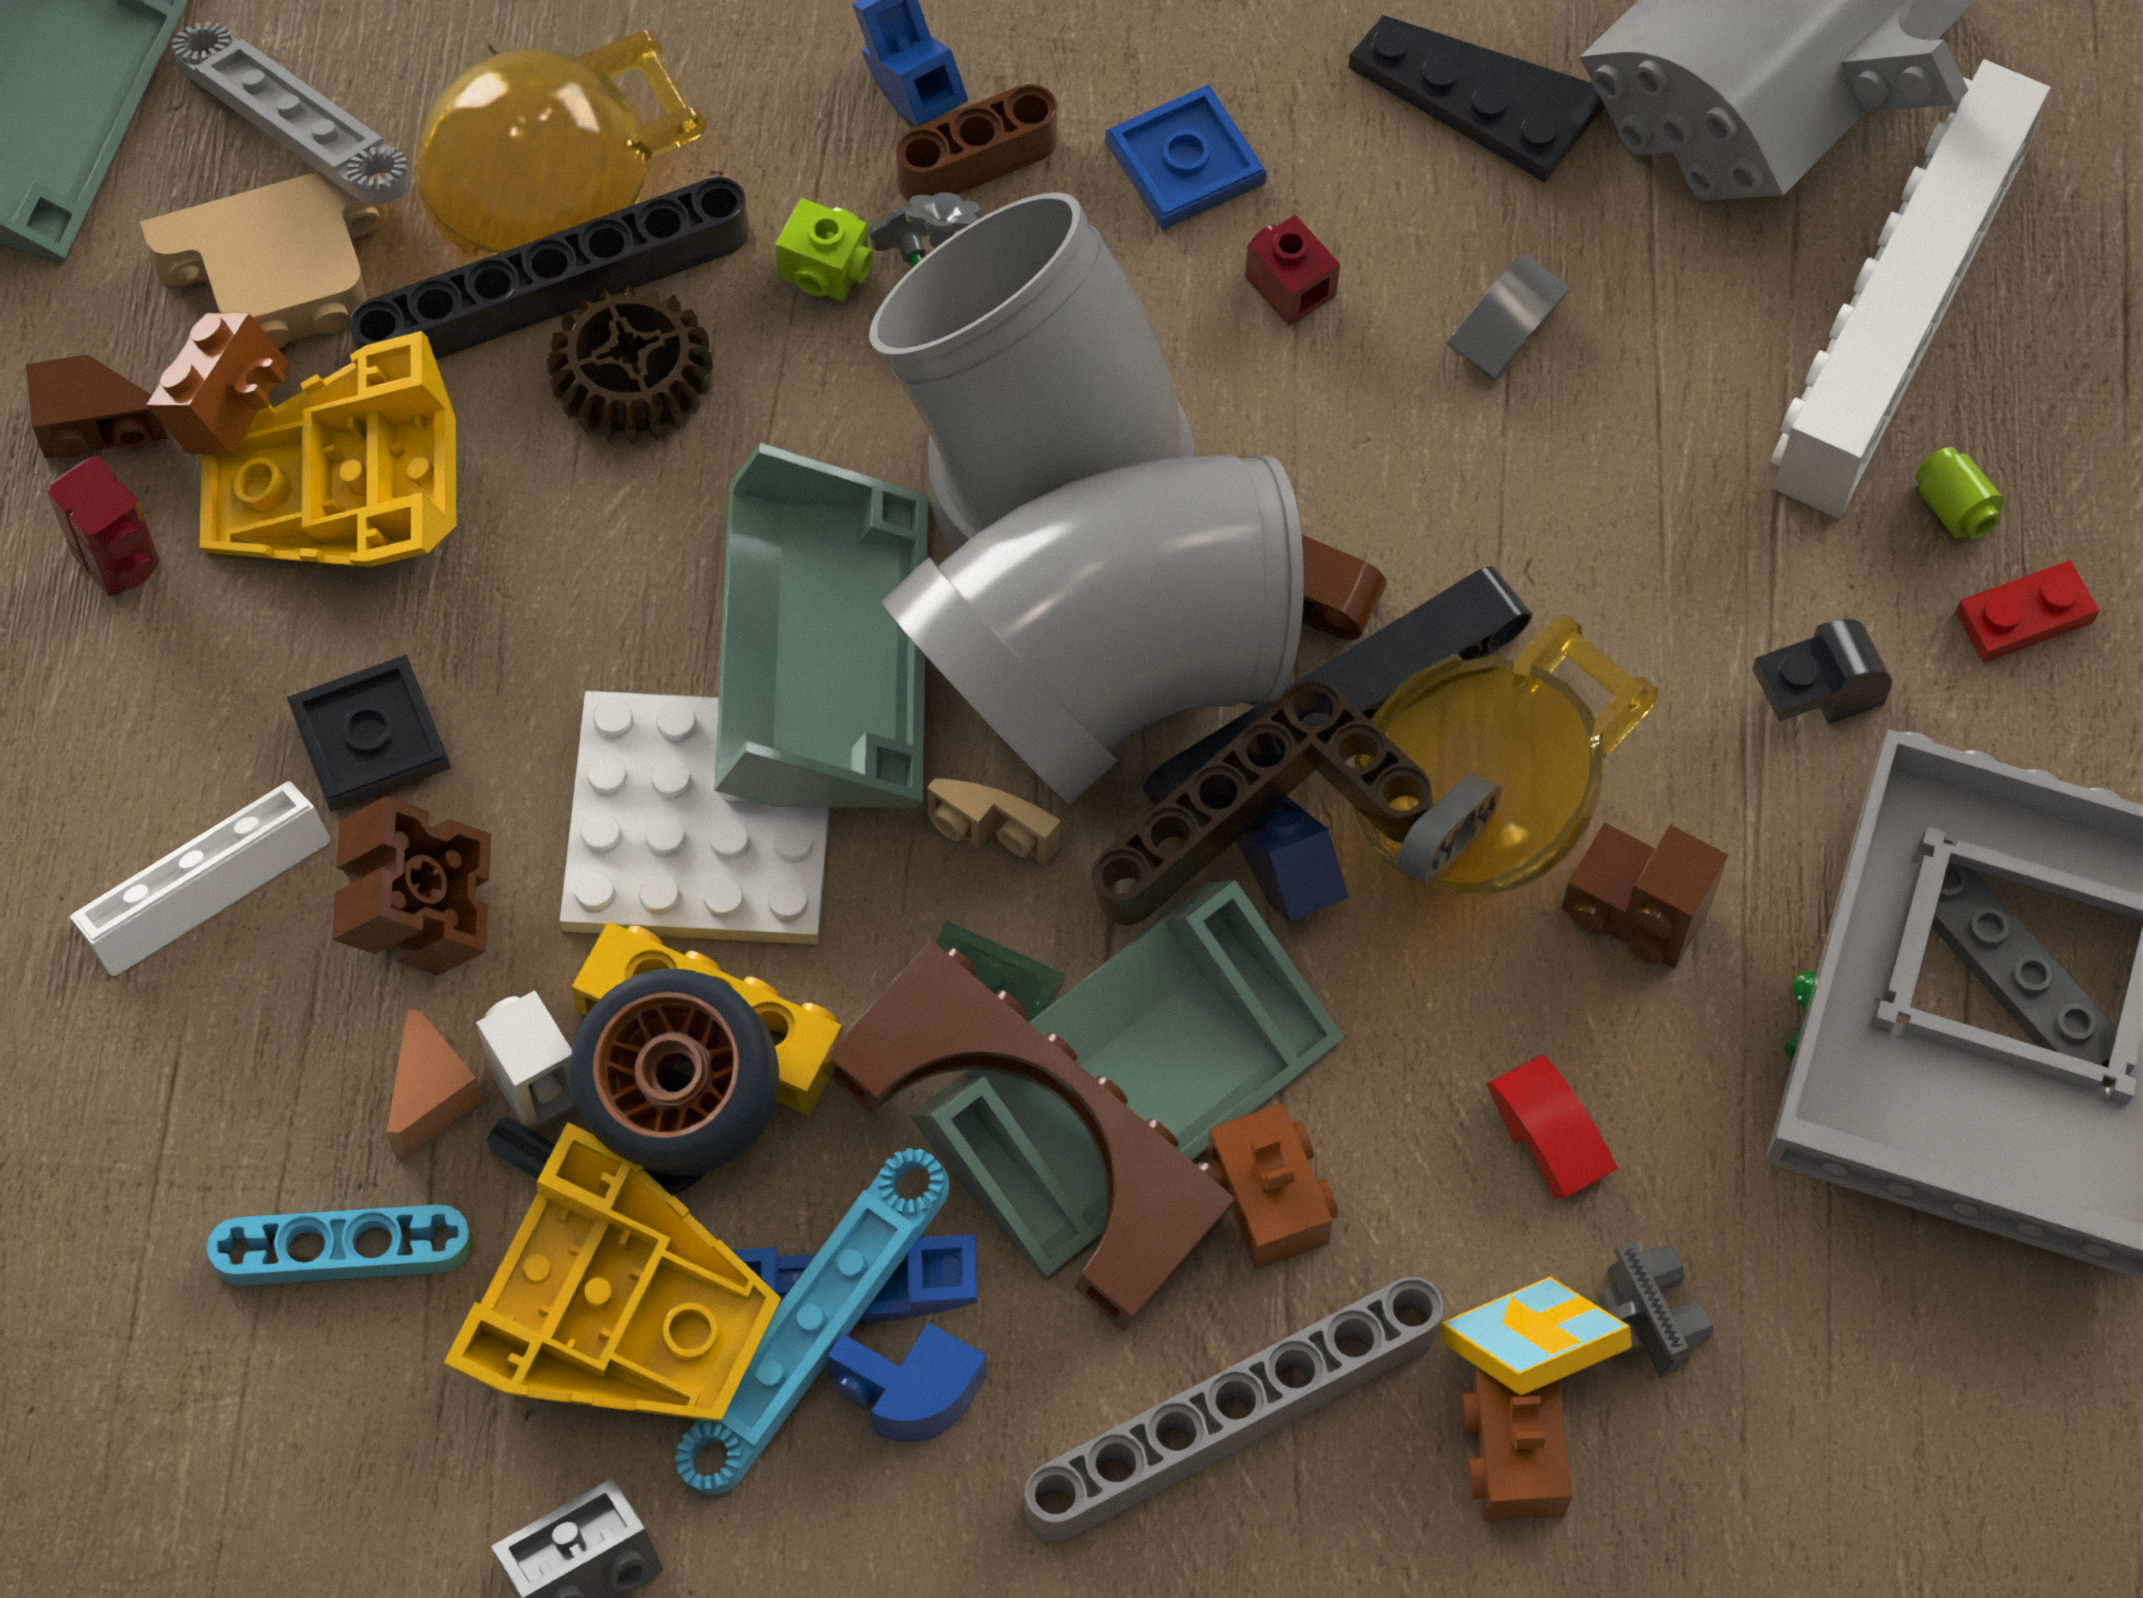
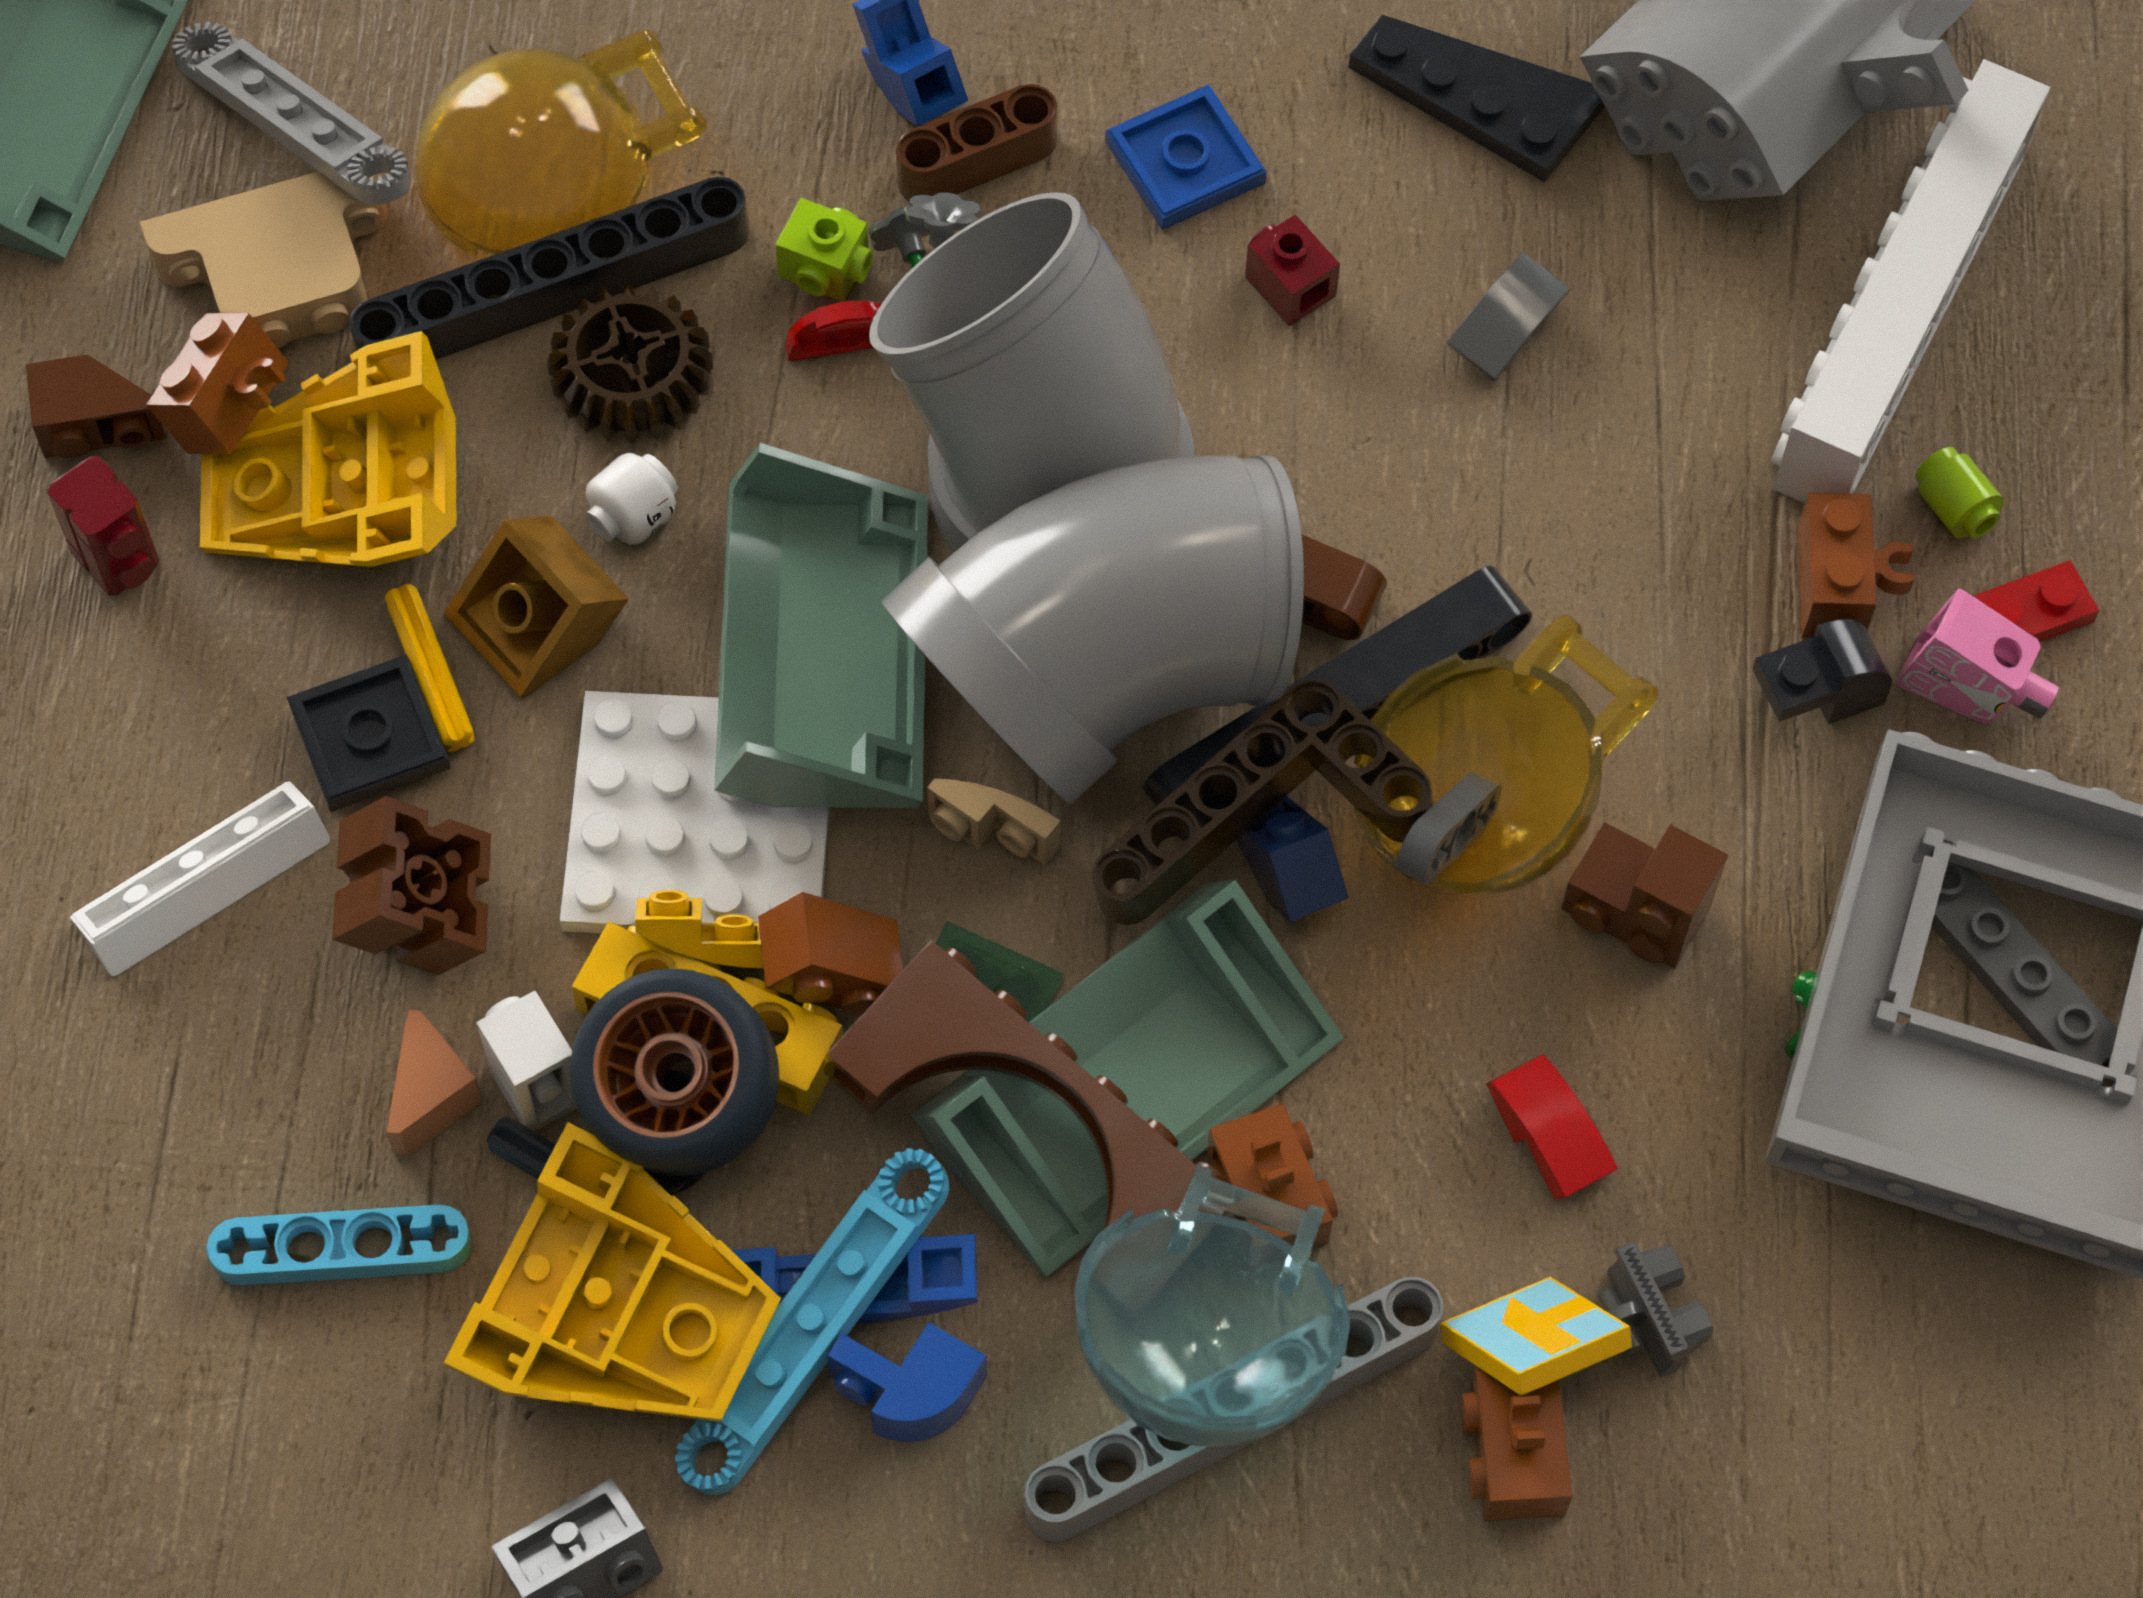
none -> yellow axle [385,584,475,752]
none -> pearl gold slope [444,515,629,697]
none -> white head [585,453,678,545]
none -> yellow slope [635,890,764,968]
none -> dark orange brick [758,892,903,1016]
none -> red tile [785,300,882,361]
none -> clear light blue windscreen [1074,1165,1350,1447]
none -> dark orange brick [1797,492,1914,638]
none -> bright pink torso [1895,588,2059,724]

